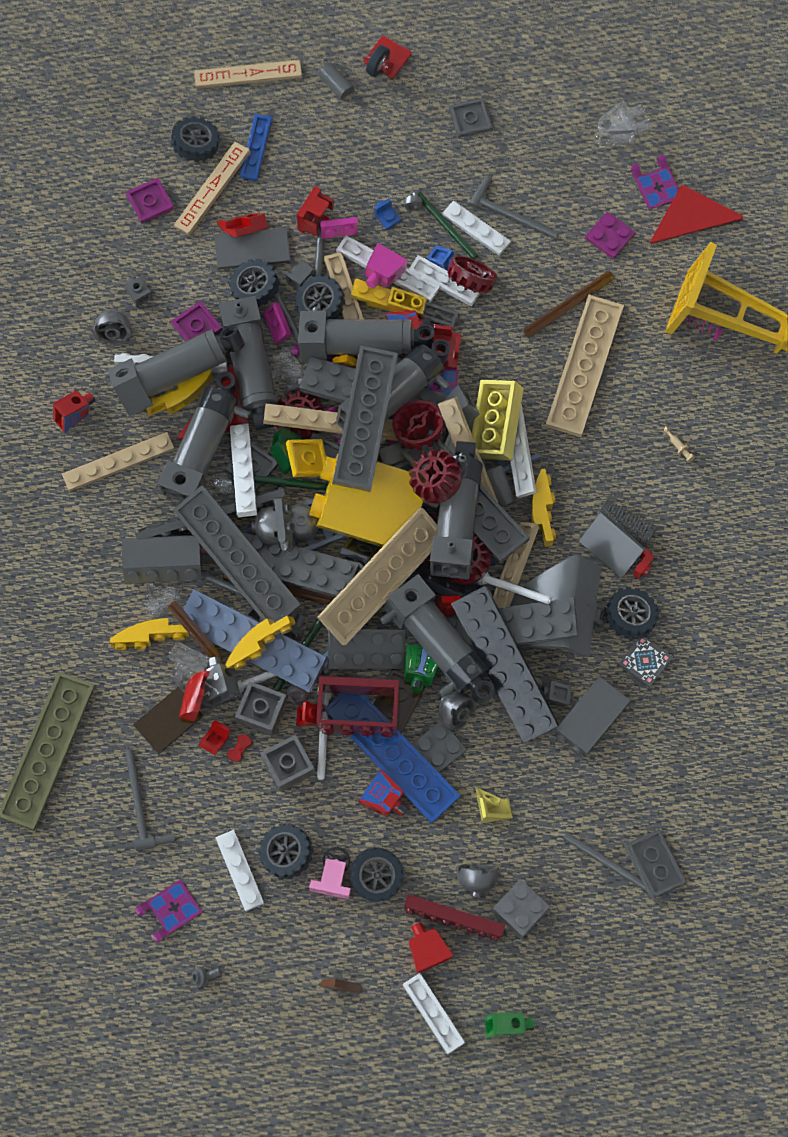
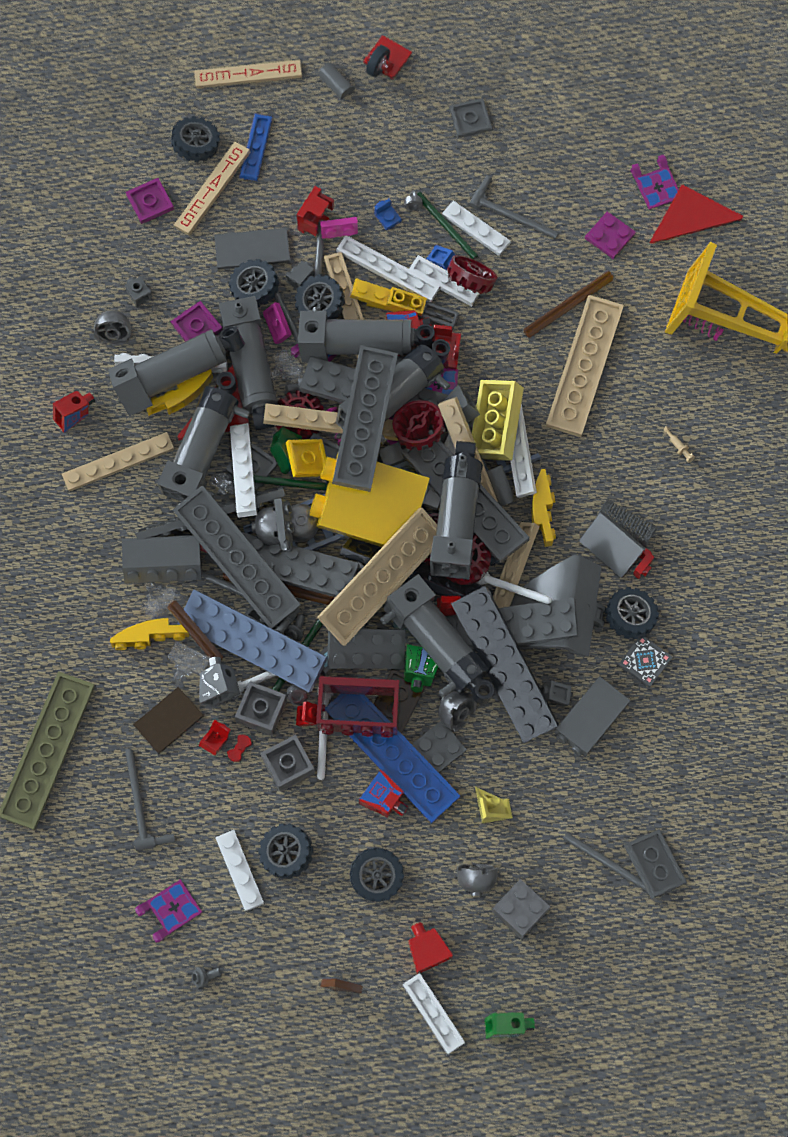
red slope [179,670,210,722] -> none
red slope [217,213,268,237] -> none
yellow slope [226,616,296,670] -> none
bright pink piece [309,847,351,899] -> none
light orange tile [333,354,358,368] -> none
dark pink torso [365,243,408,289] -> none
dark red piece [404,894,505,942] -> none
dark red gear [409,449,463,503] -> none
clear piece [595,100,652,147] -> none

